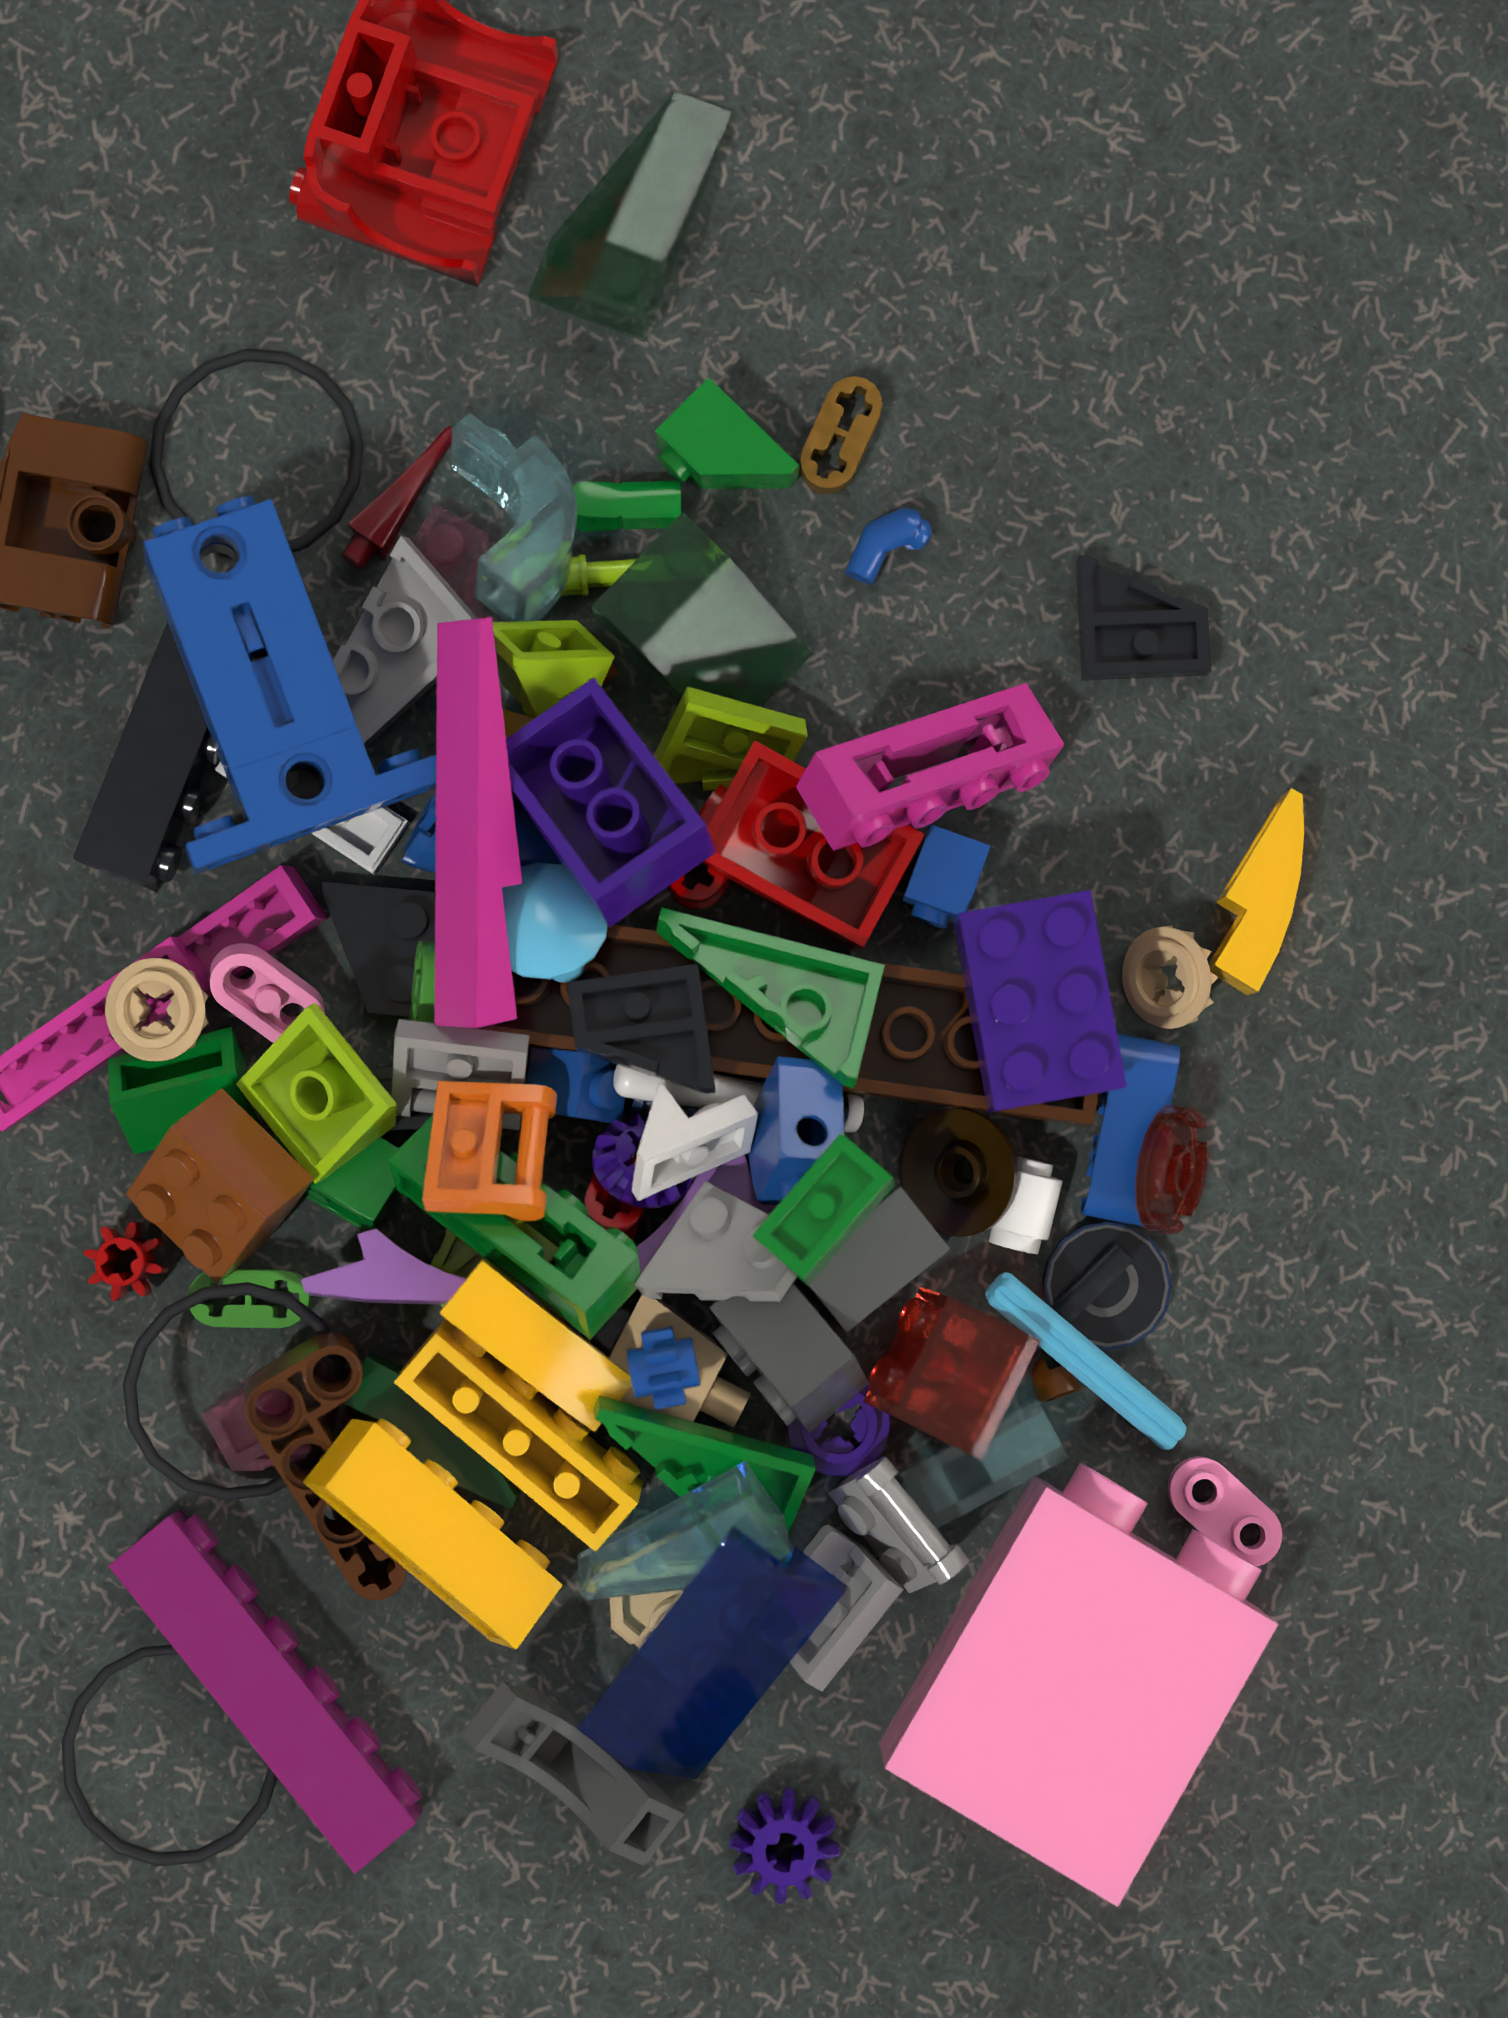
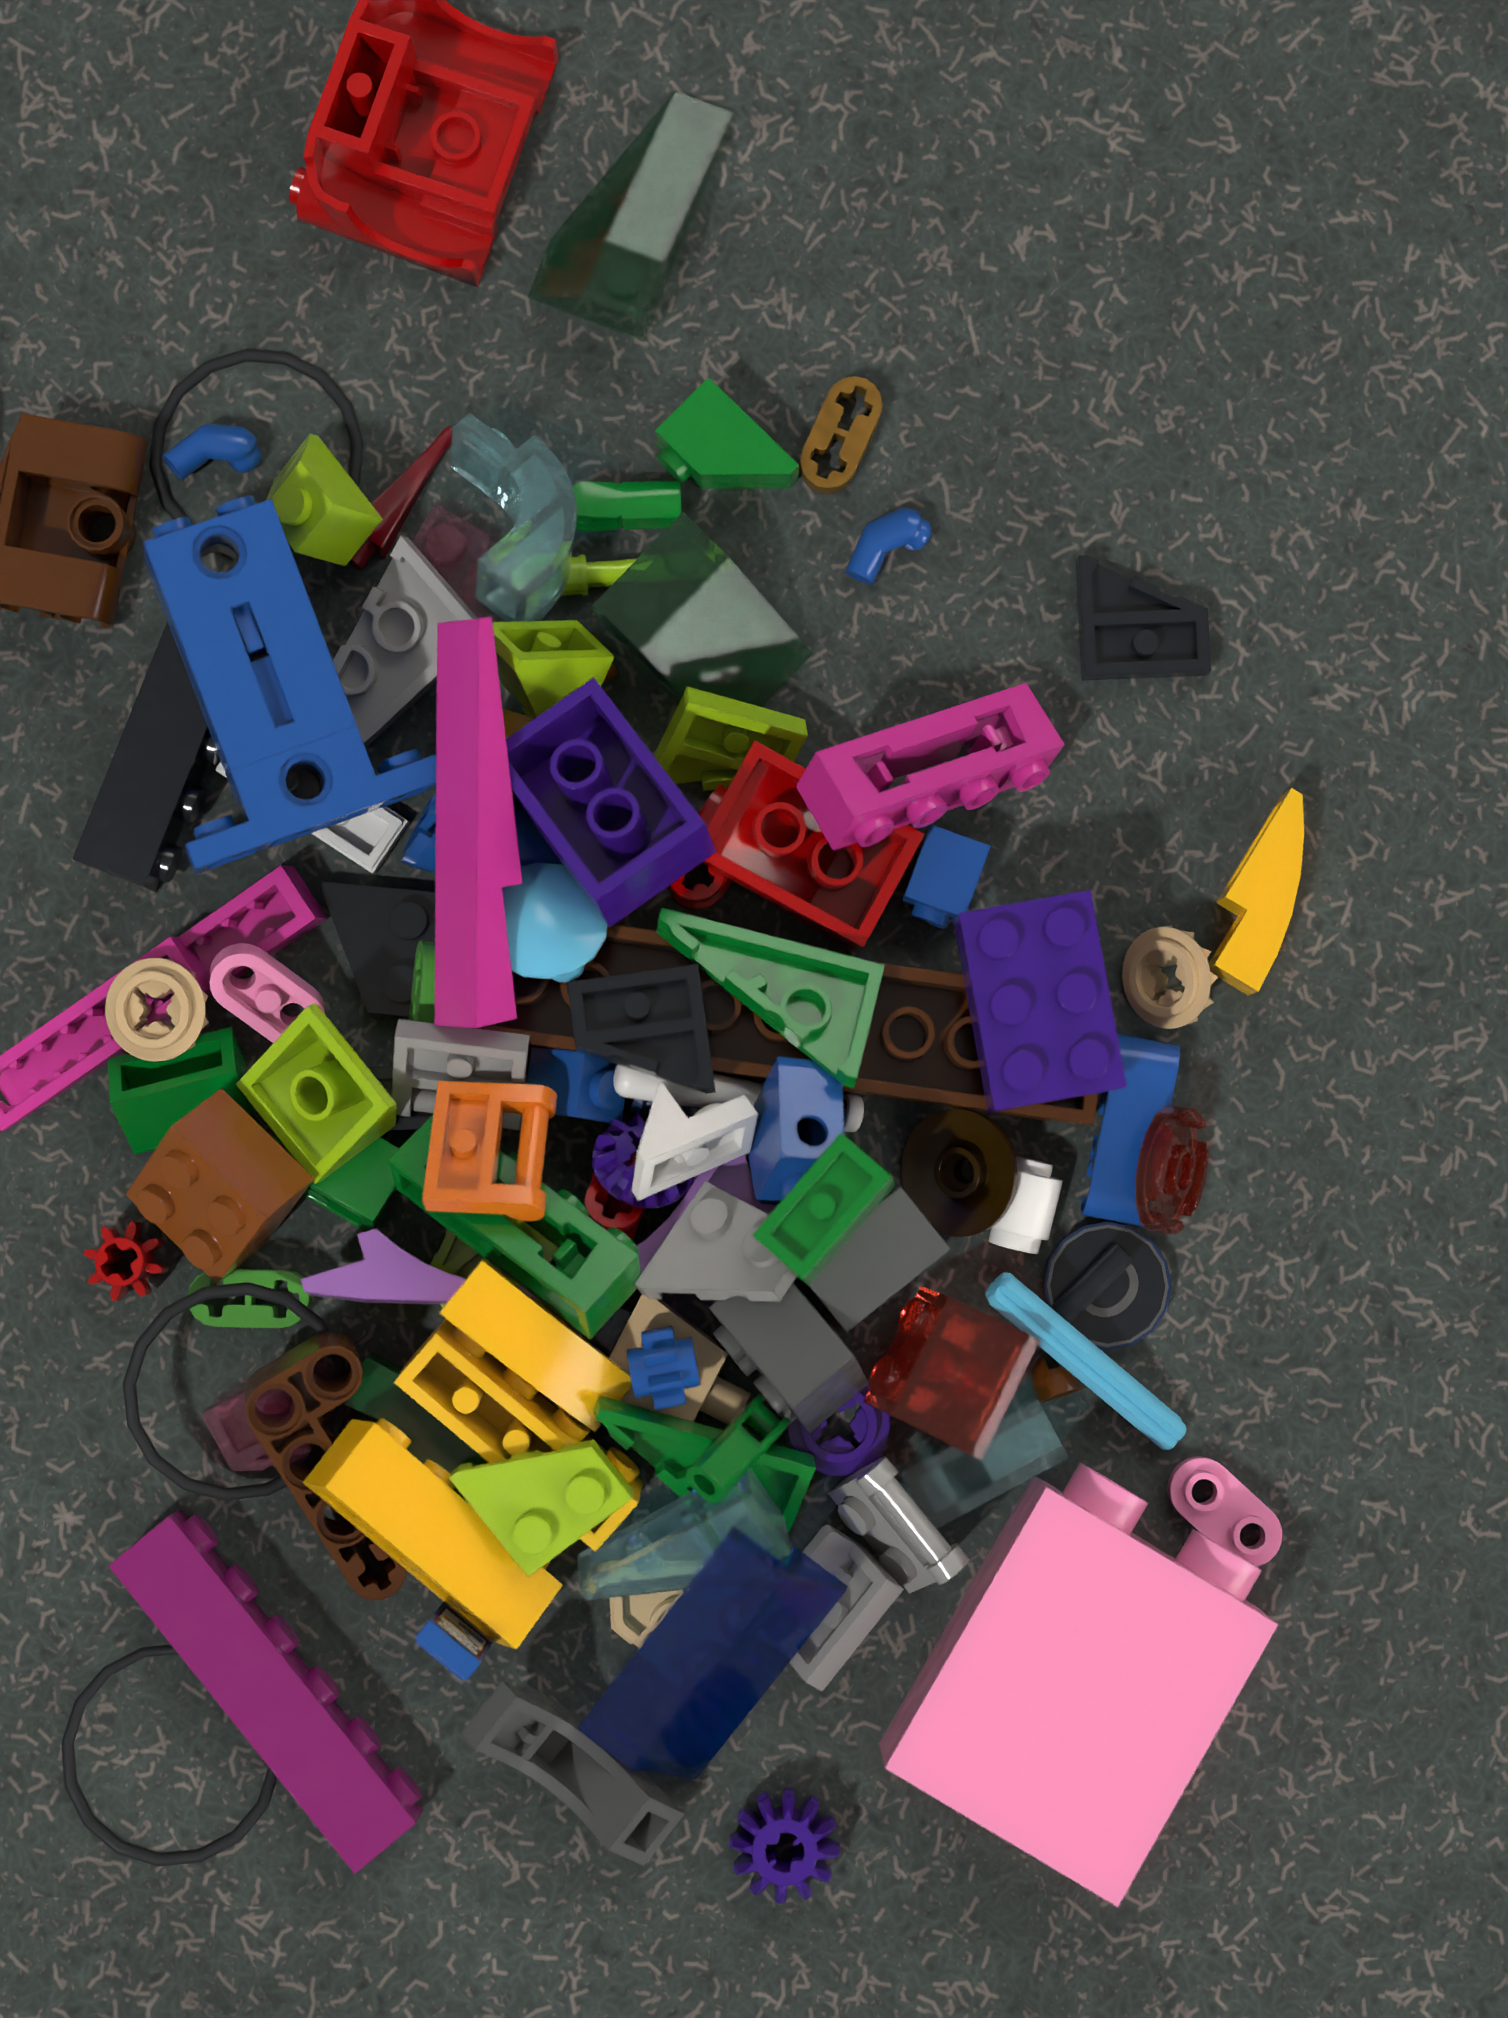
none -> blue arm [162,423,262,481]
none -> lime slope [266,433,383,566]
none -> blue tile [415,1602,493,1681]
none -> lime wing [449,1440,634,1577]
none -> green bar [686,1393,791,1503]

